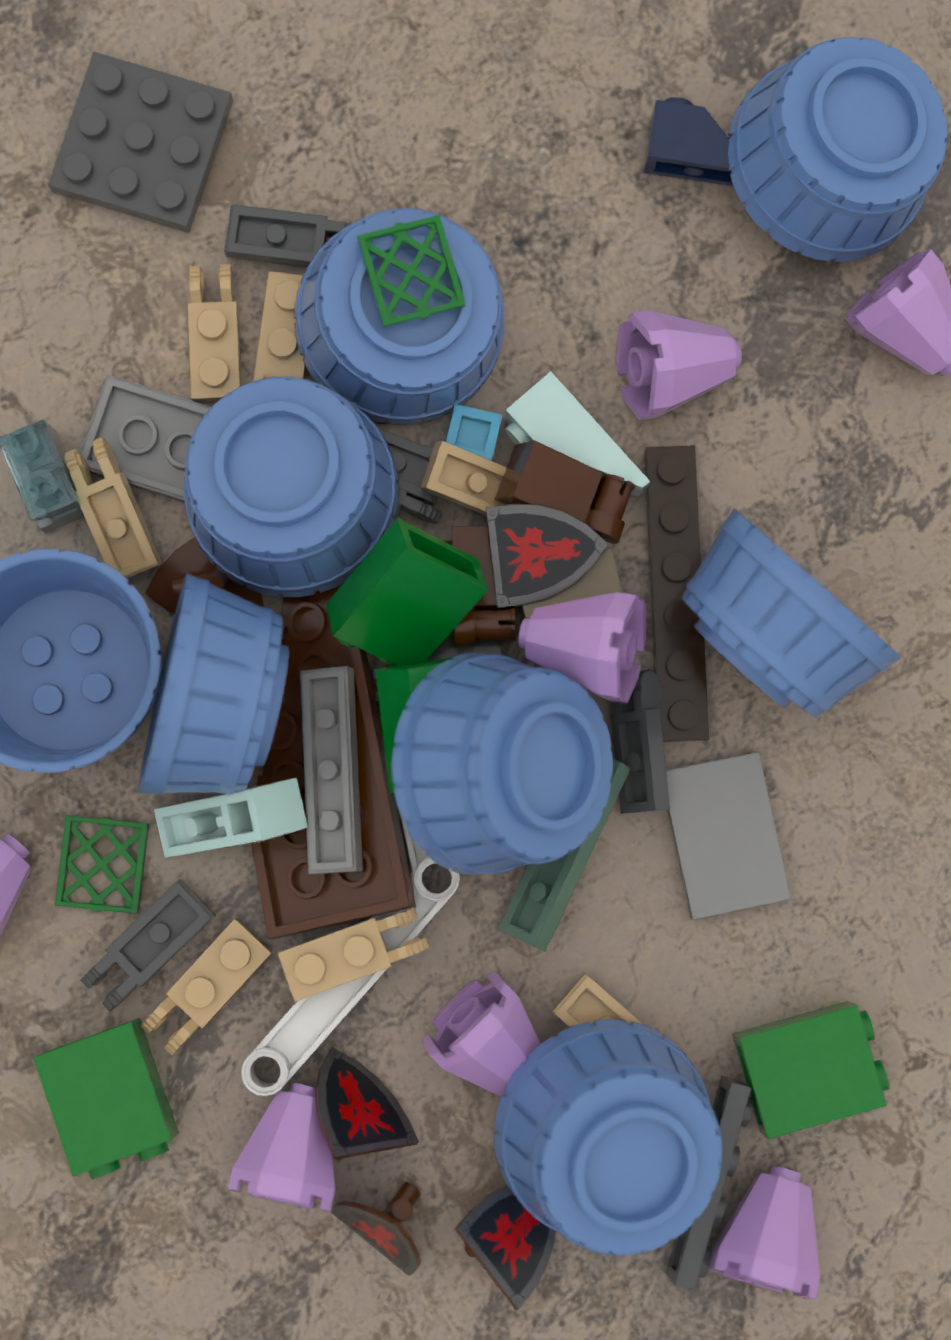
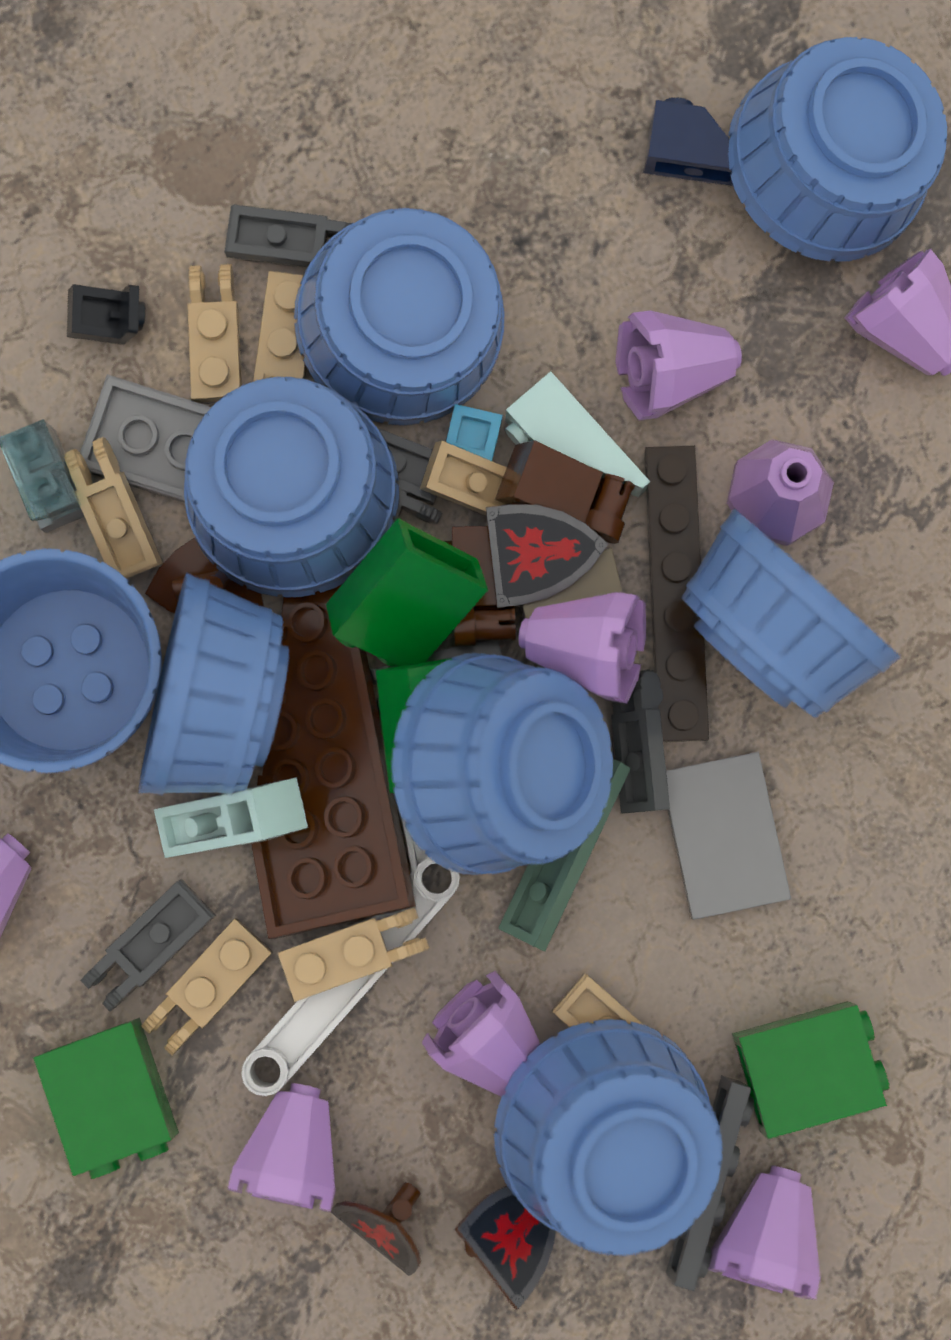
dark grey plate [48,52,233,233] -> none
green window [55,815,149,914] -> none
light grey tile [300,666,363,874] -> none
shield [315,1047,419,1160] -> none
green window [357,215,466,328] -> none
none -> black bracket [67,284,146,345]
none -> lavender cone [726,439,834,546]

